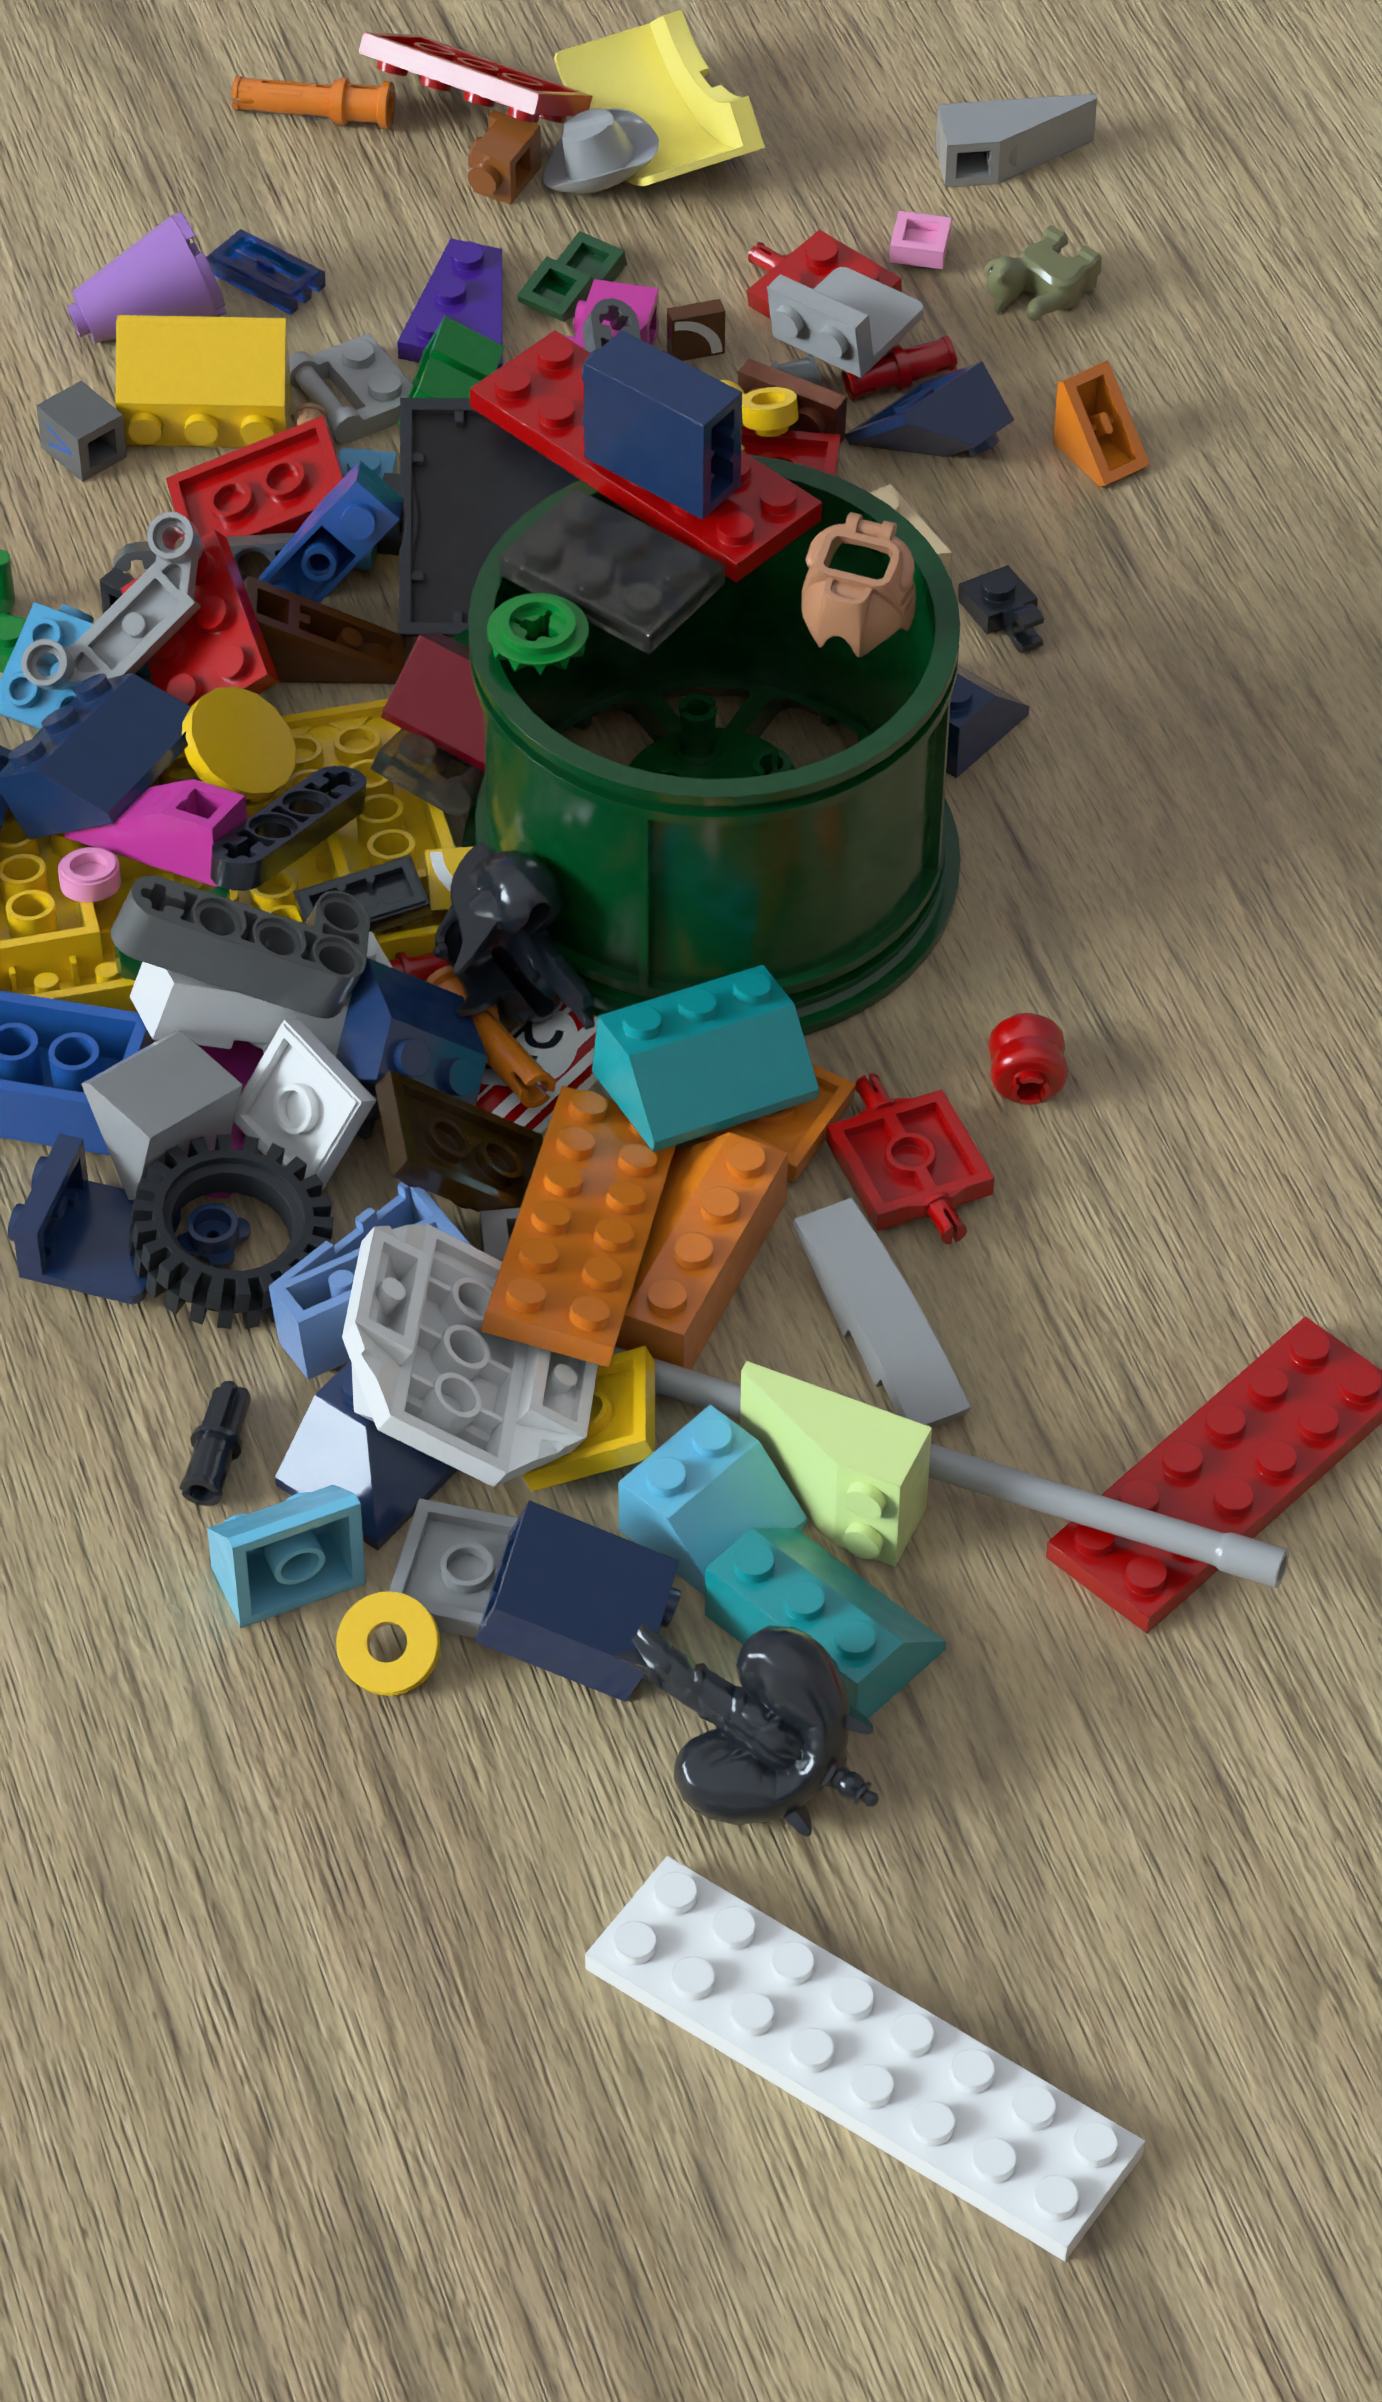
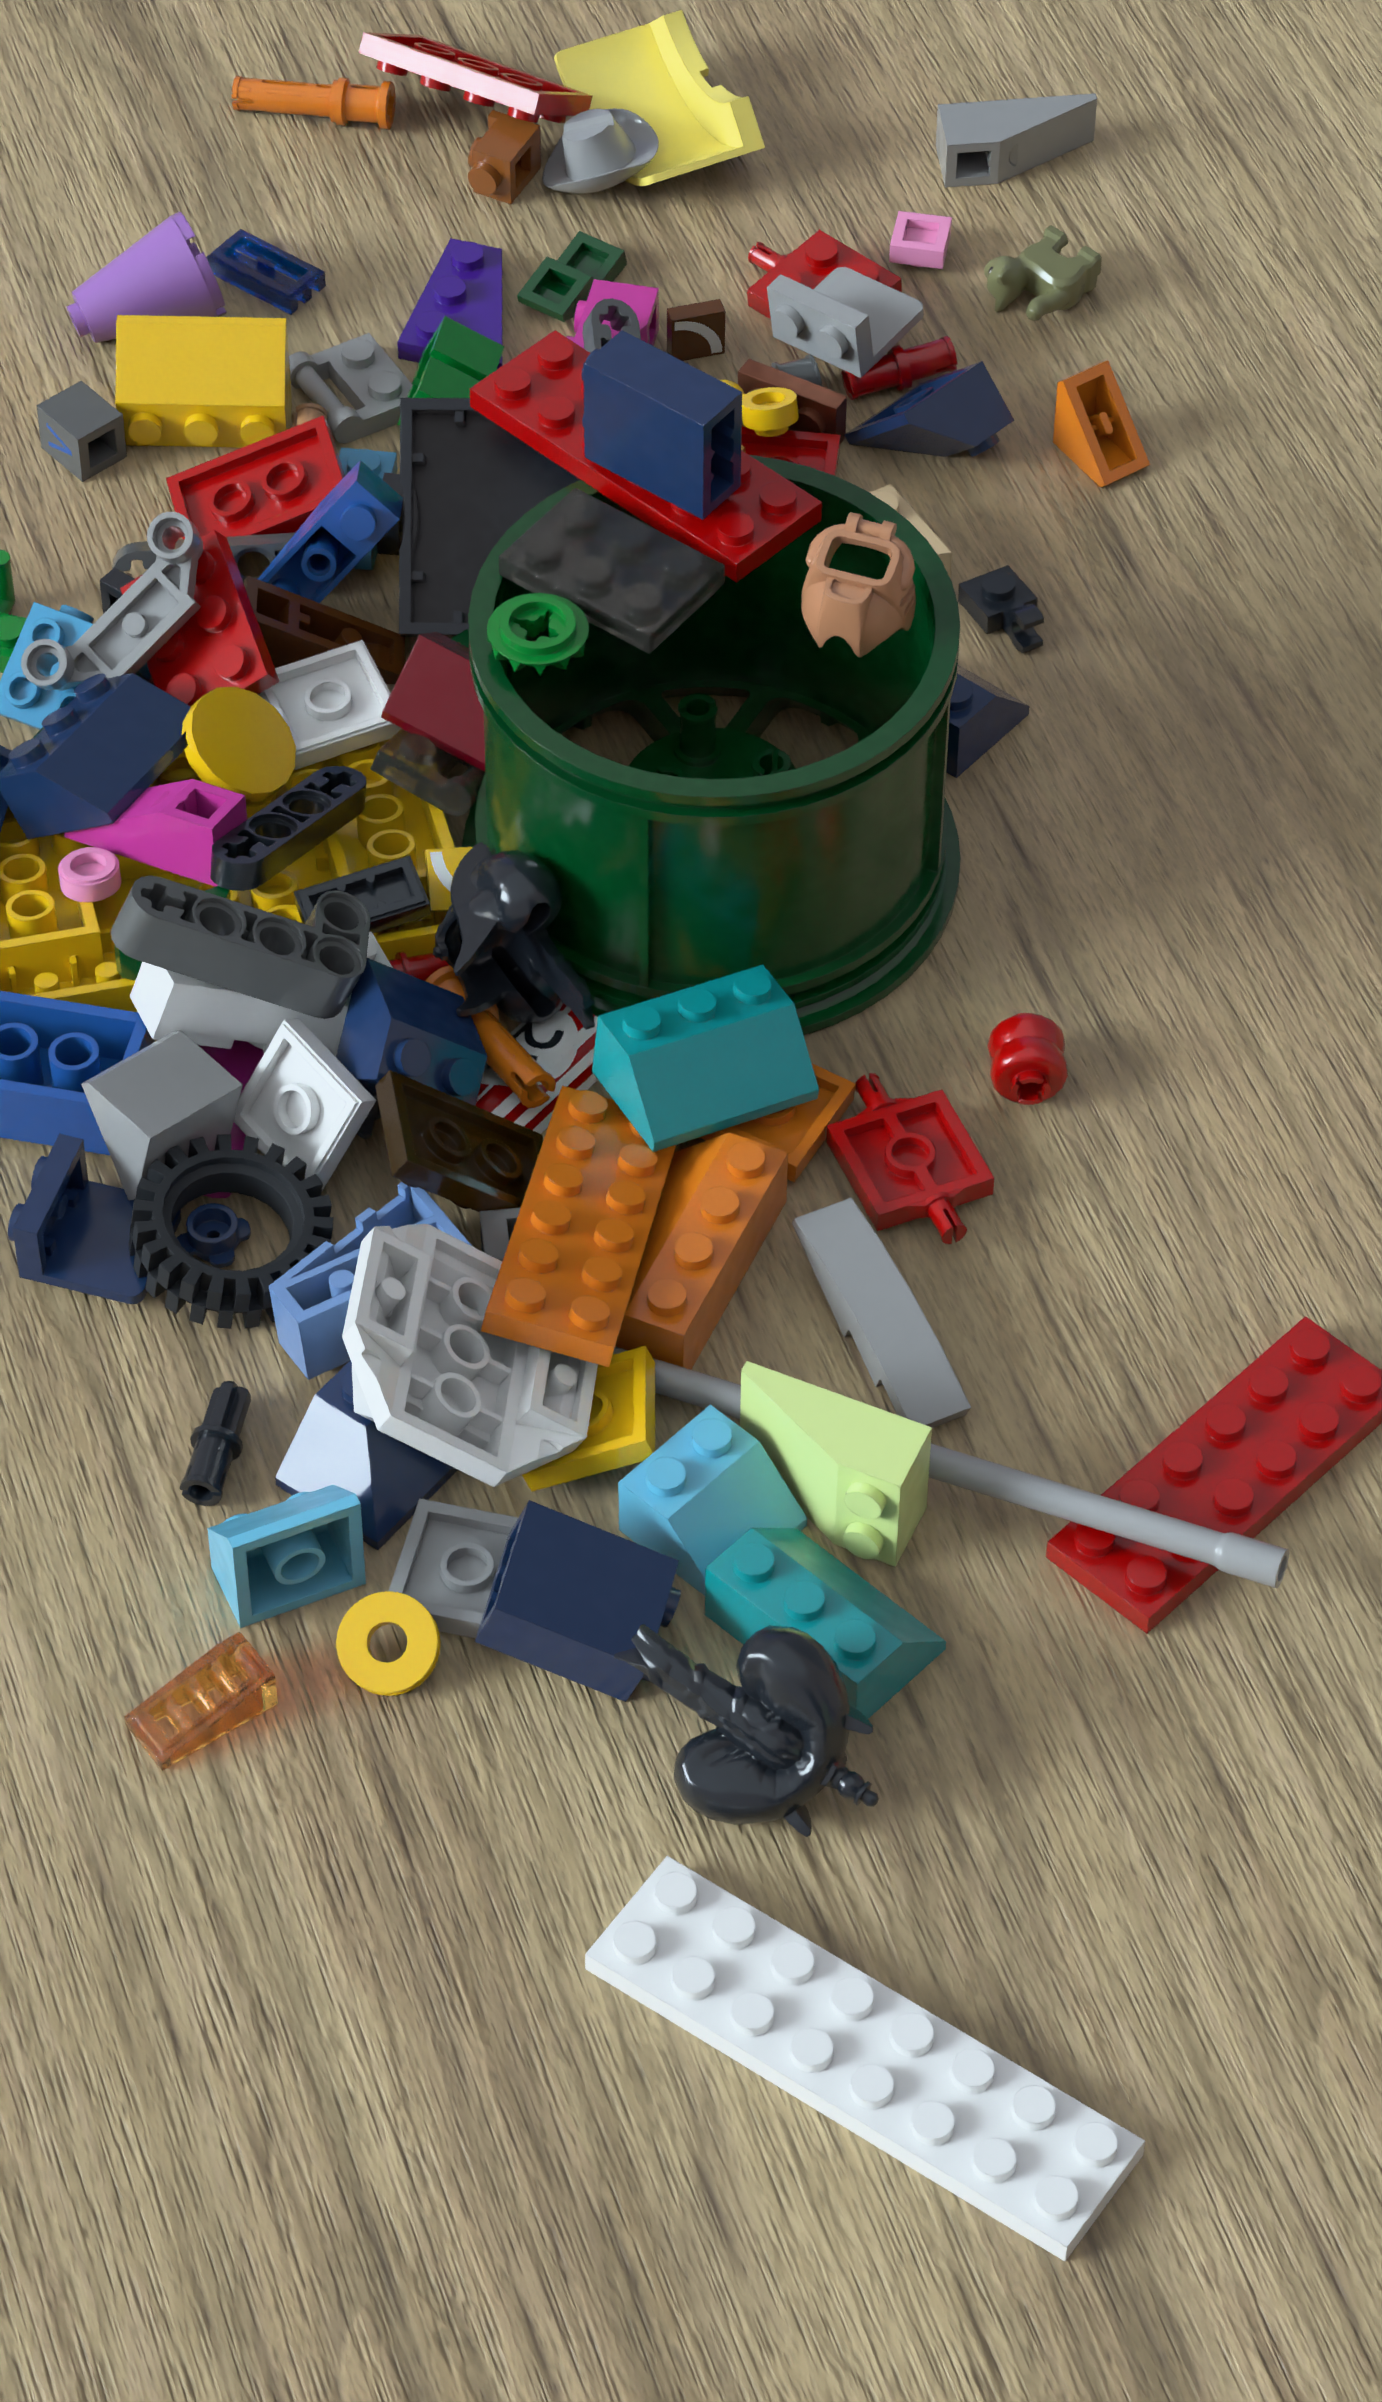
none -> clear orange slope [124,1632,278,1771]
none -> white plate [259,640,406,770]

